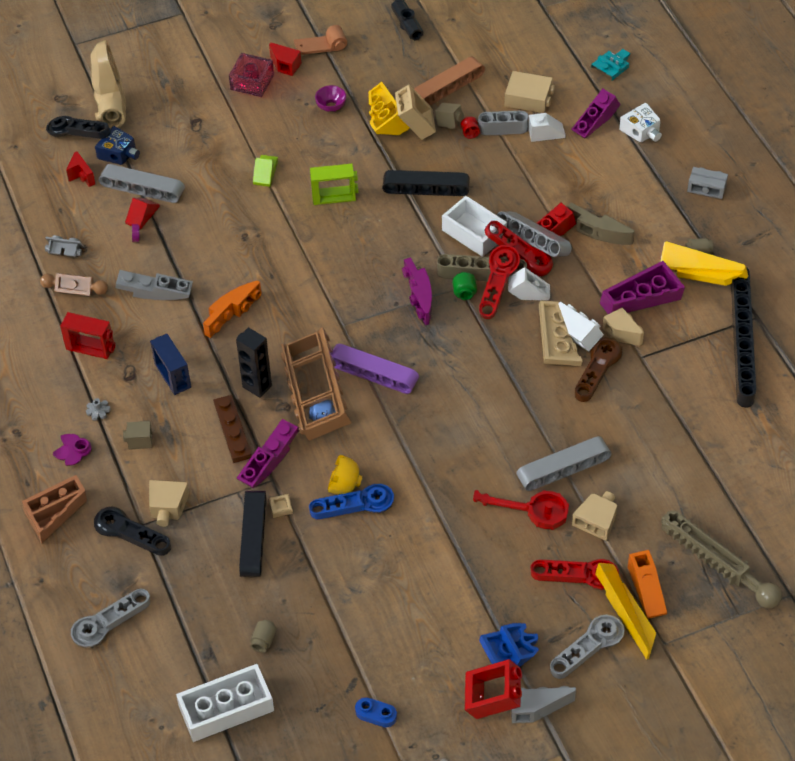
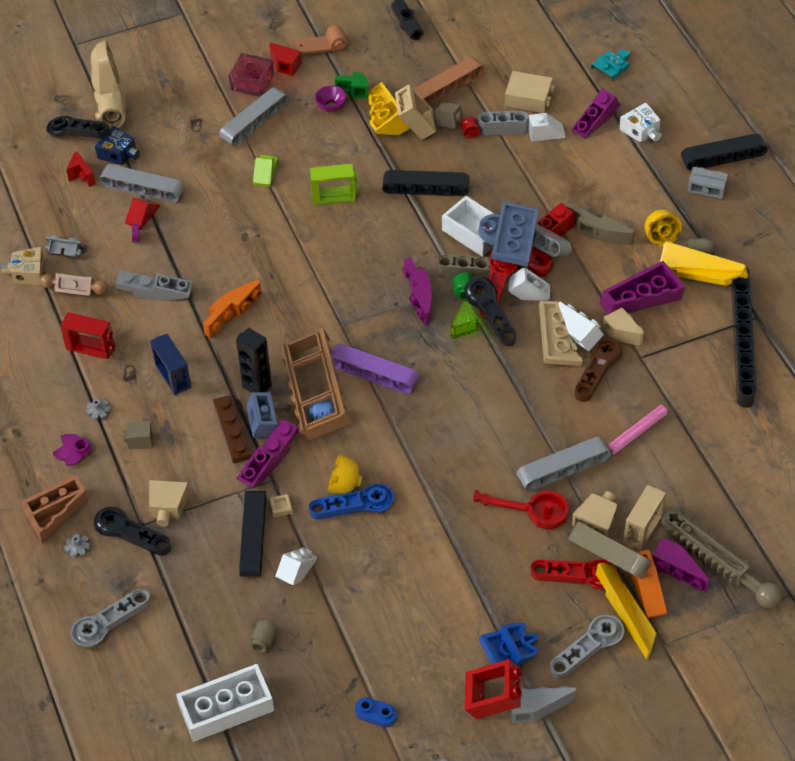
none -> tan torso [1,247,44,285]
none -> light grey plant [64,534,91,558]
none -> light grey beam [219,87,289,146]
none -> sand blue brick [246,392,277,438]
none -> white slope [275,548,317,585]
none -> green brick [335,71,369,99]
none -> clear neon green slope [451,299,479,339]
none -> black beam [464,276,517,346]
none -> sand blue plate [478,202,539,267]
none -> dark tan beam [568,521,652,579]
none -> bright pink axle [608,405,668,454]
none -> tan window [623,485,666,551]
none -> yellow cylinder [644,209,682,247]
none -> magenta slope [652,537,710,592]
none -> black beam [681,133,768,171]

